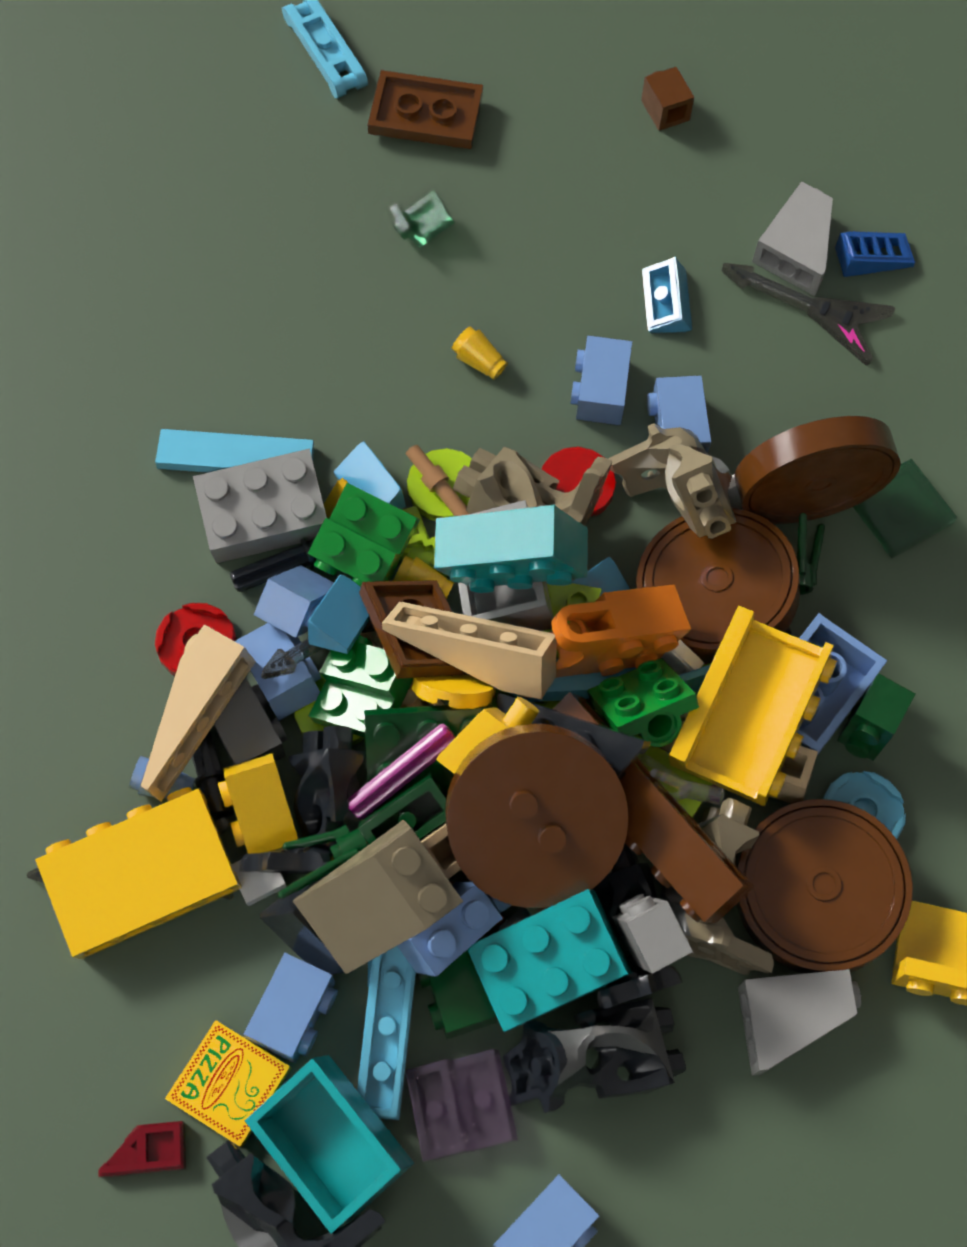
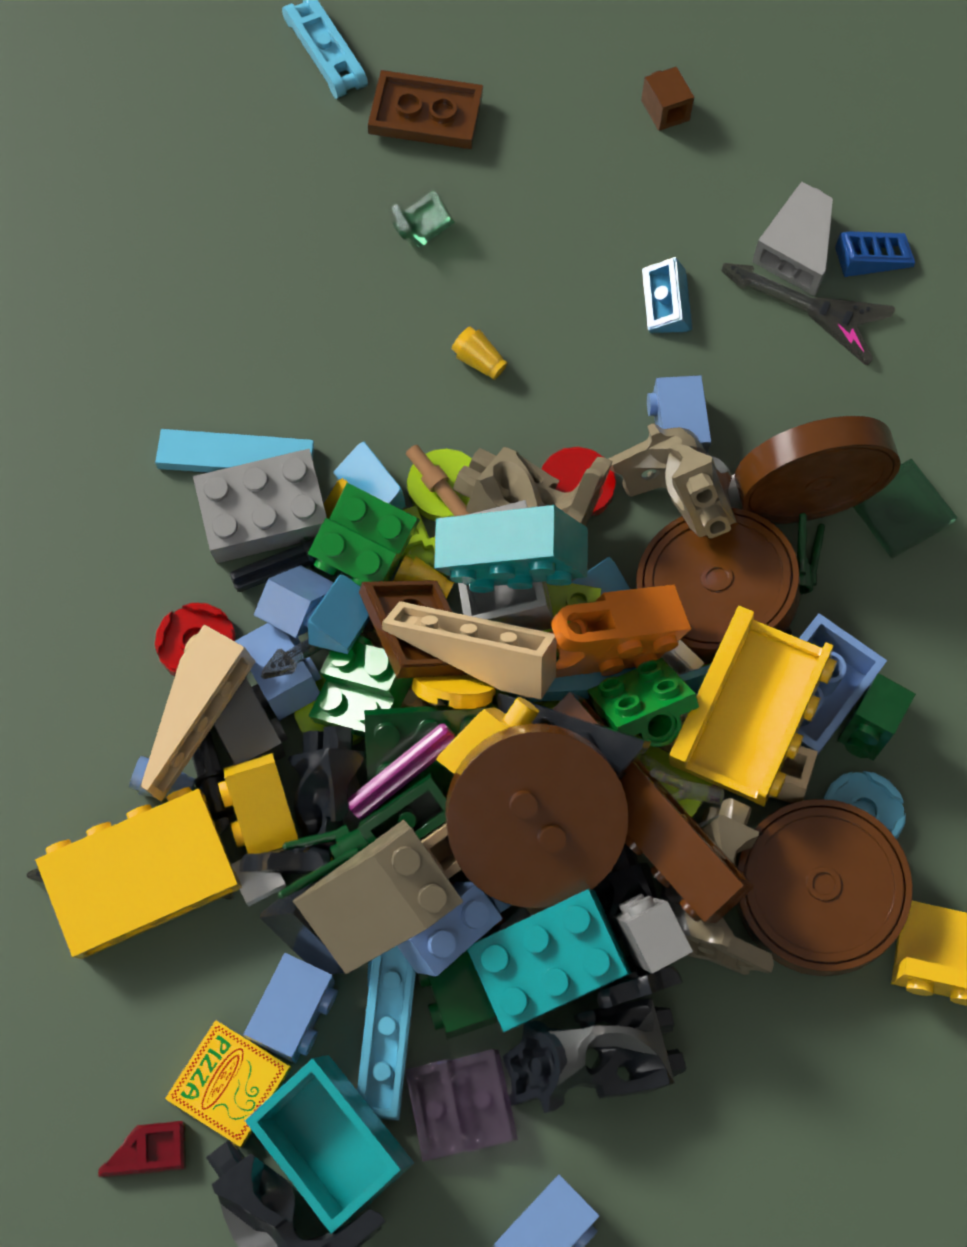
medium blue brick [570,336,632,425] -> none
light grey slope [738,969,861,1076] -> none

